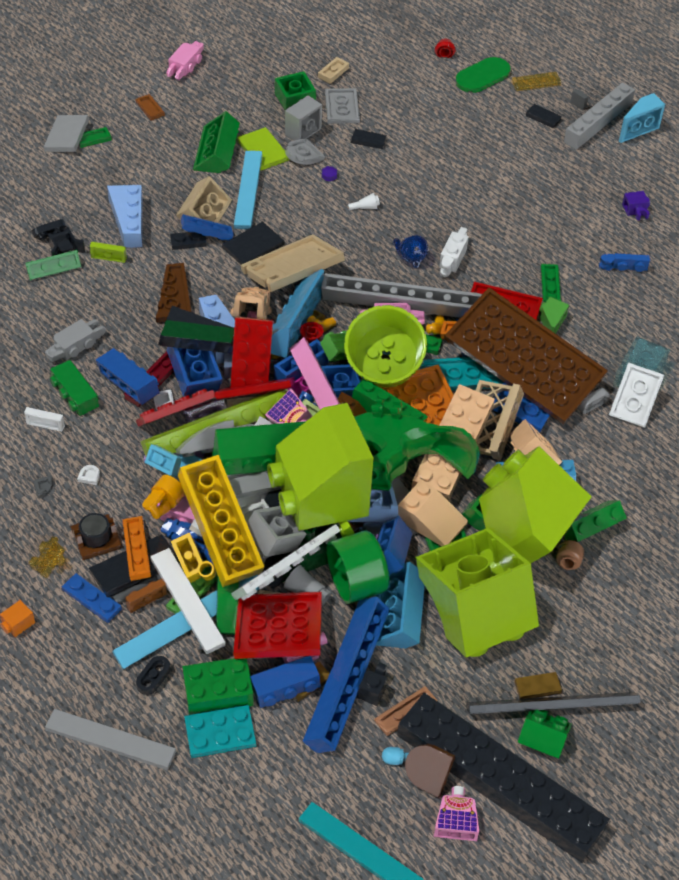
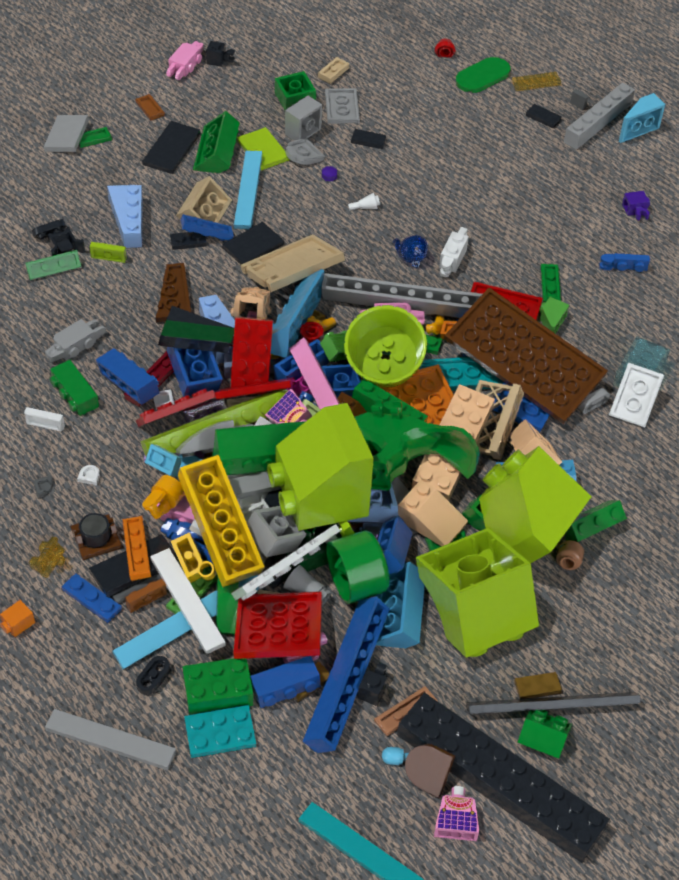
none -> black tile [142,121,201,174]
none -> black brick [206,41,235,67]

